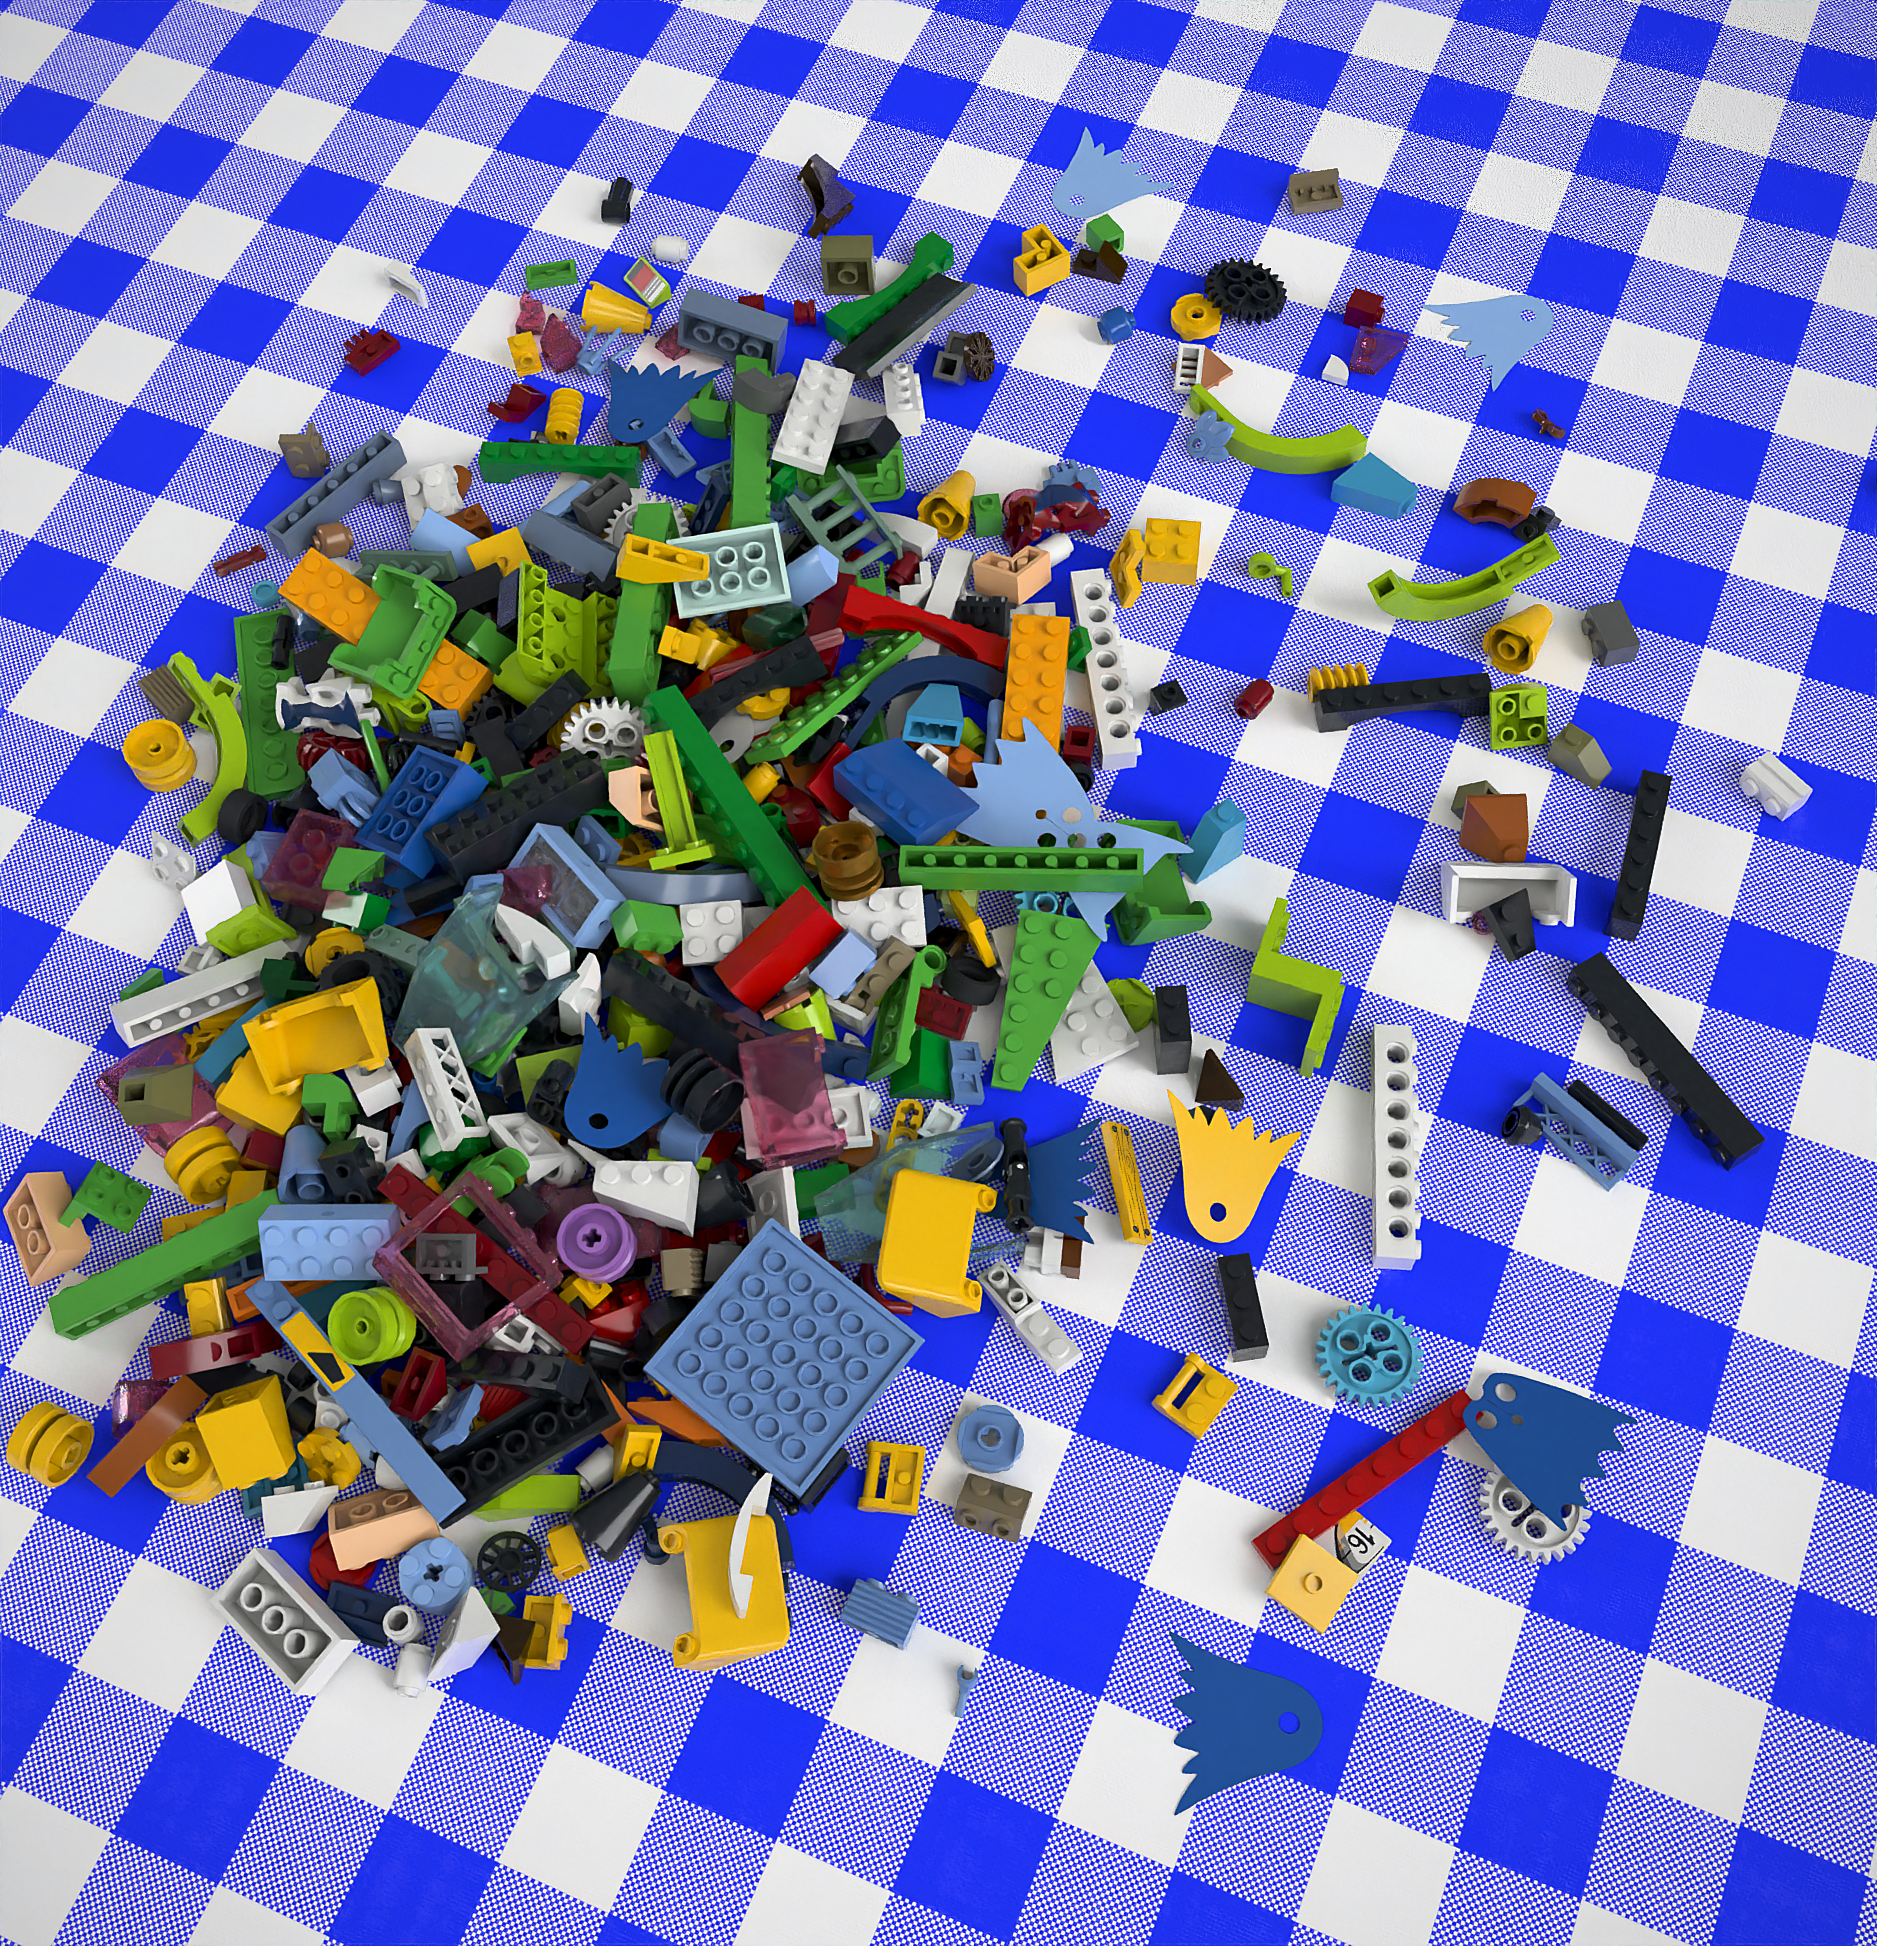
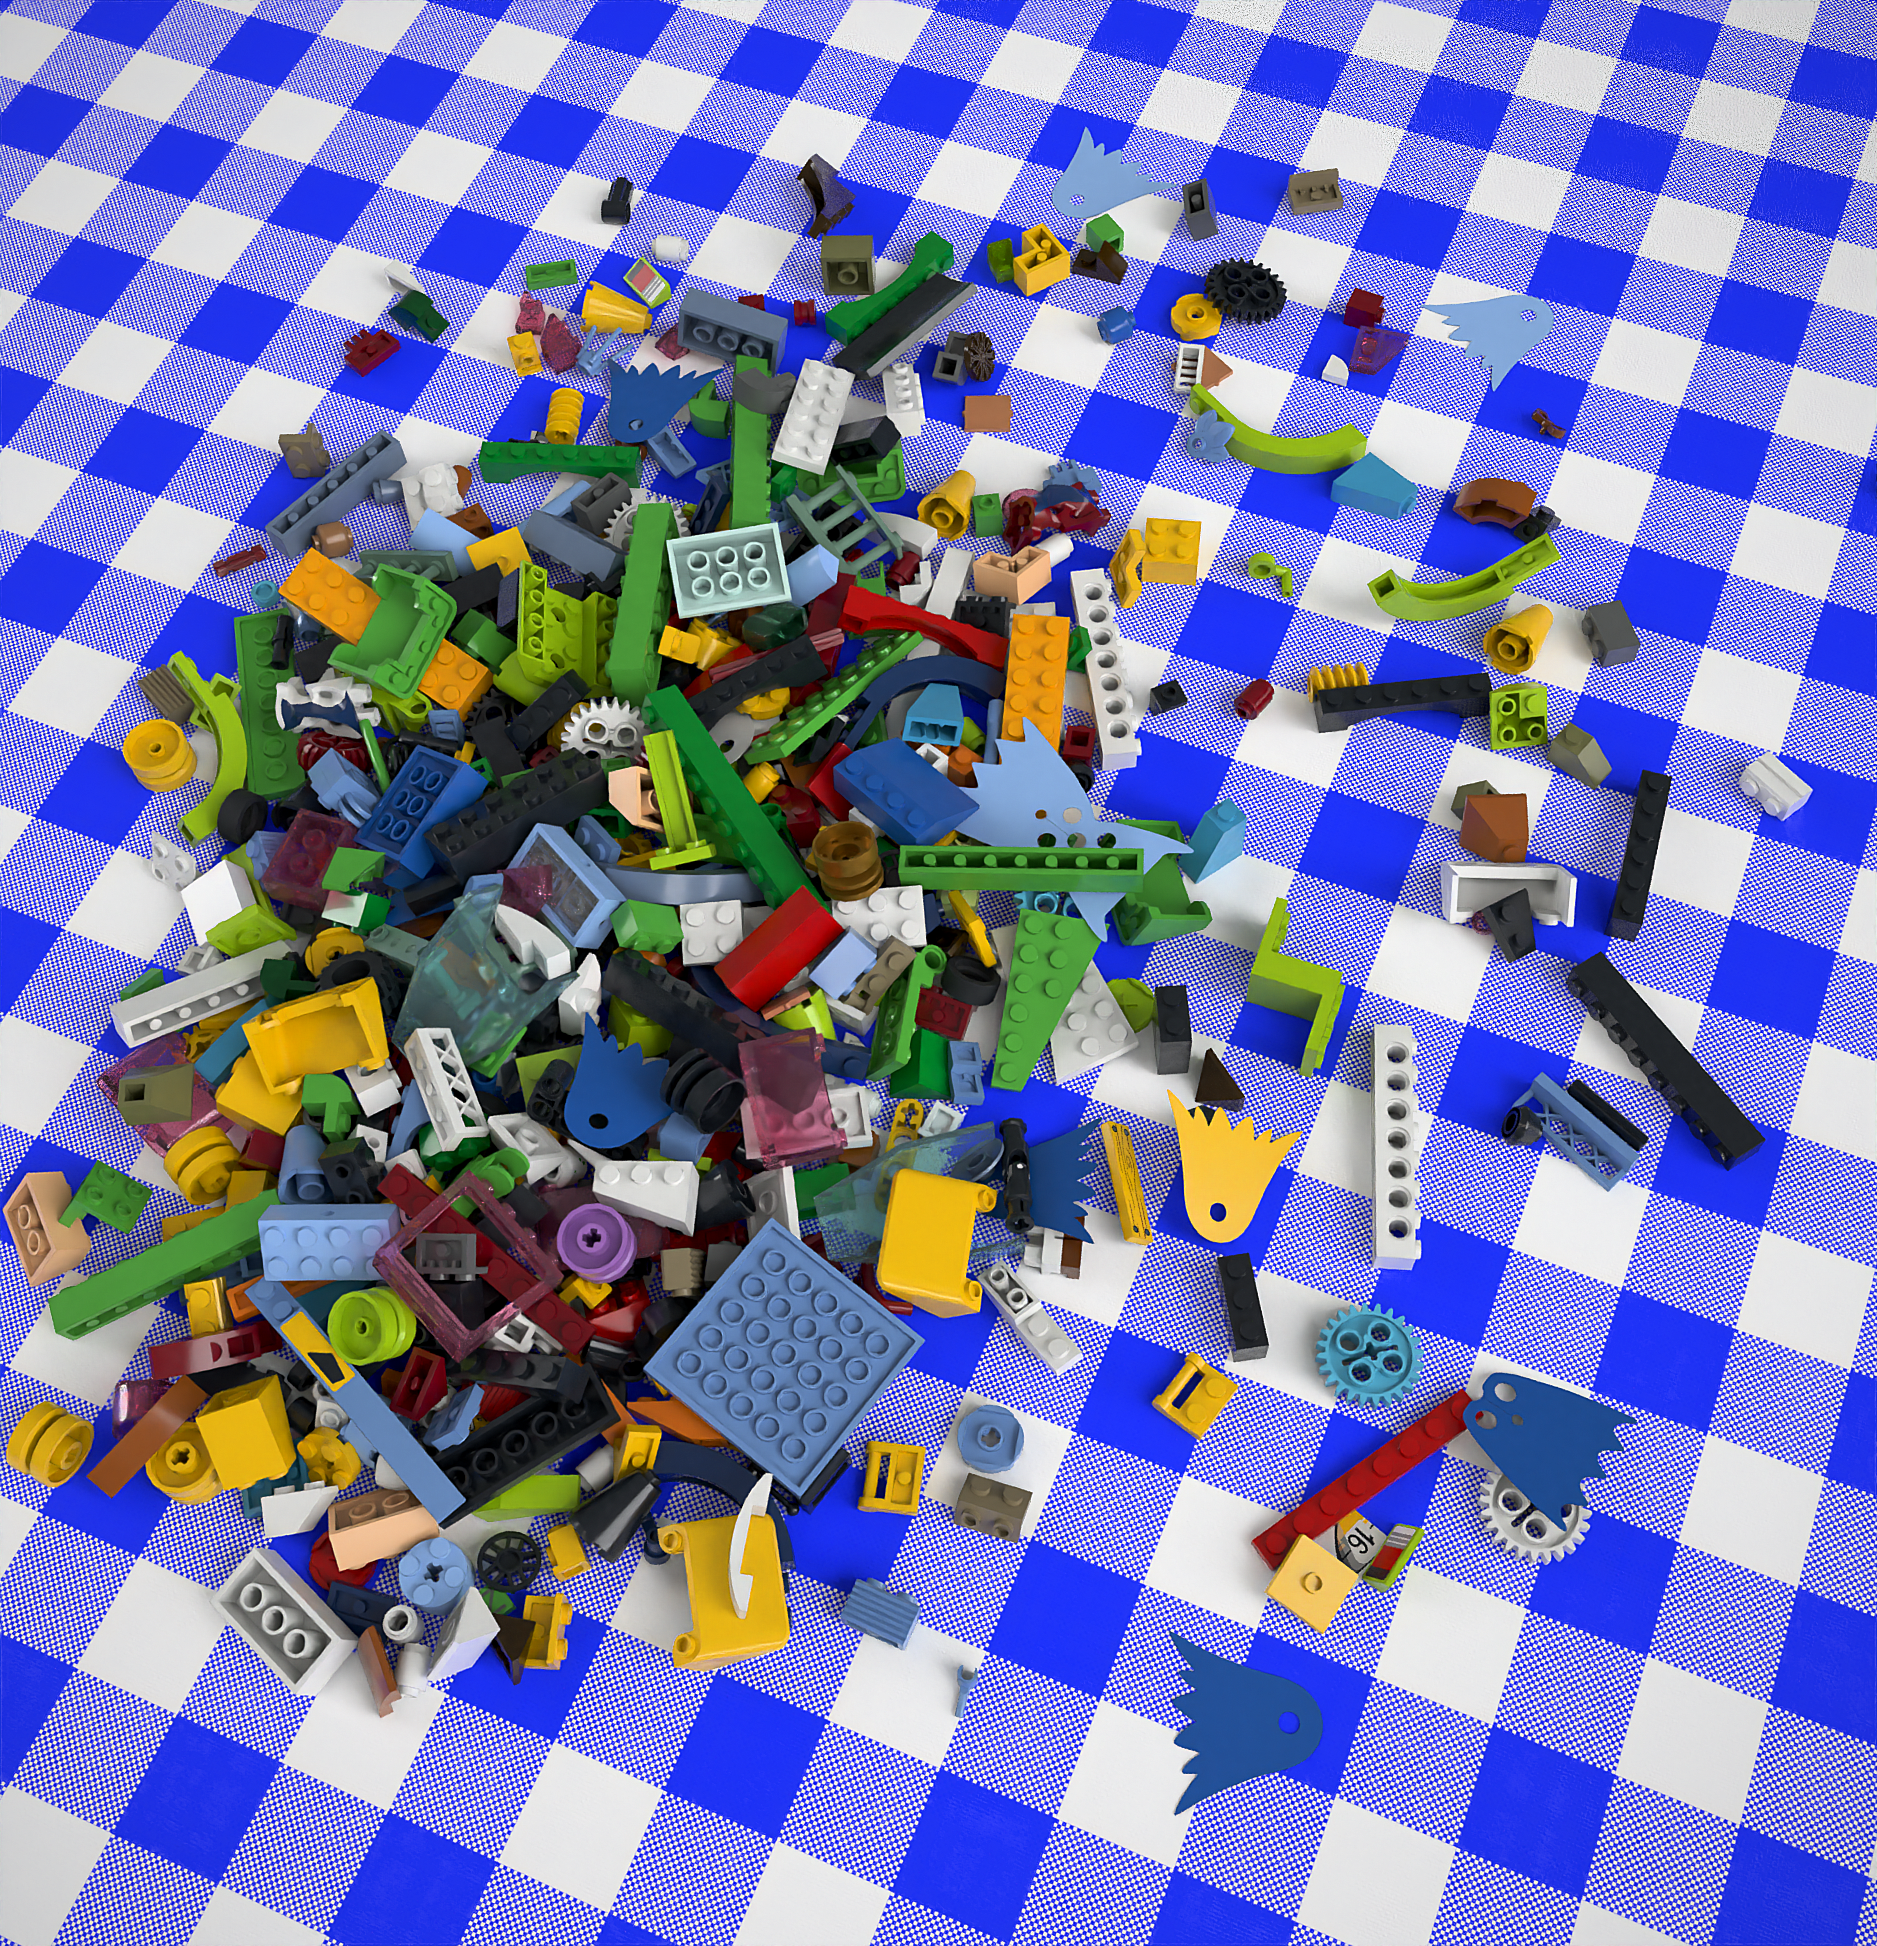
dark red slope [487,383,548,423] -> none
yellow slope [616,533,709,584] -> none
none -> dark orange slope [357,1625,402,1718]
none -> dark green brick [387,290,450,344]
none -> nougat piece [962,395,1013,432]
none -> clear neon green bracket [987,238,1015,284]
none -> dark grey brick [1182,178,1219,242]
none -> slope [1362,1523,1425,1593]

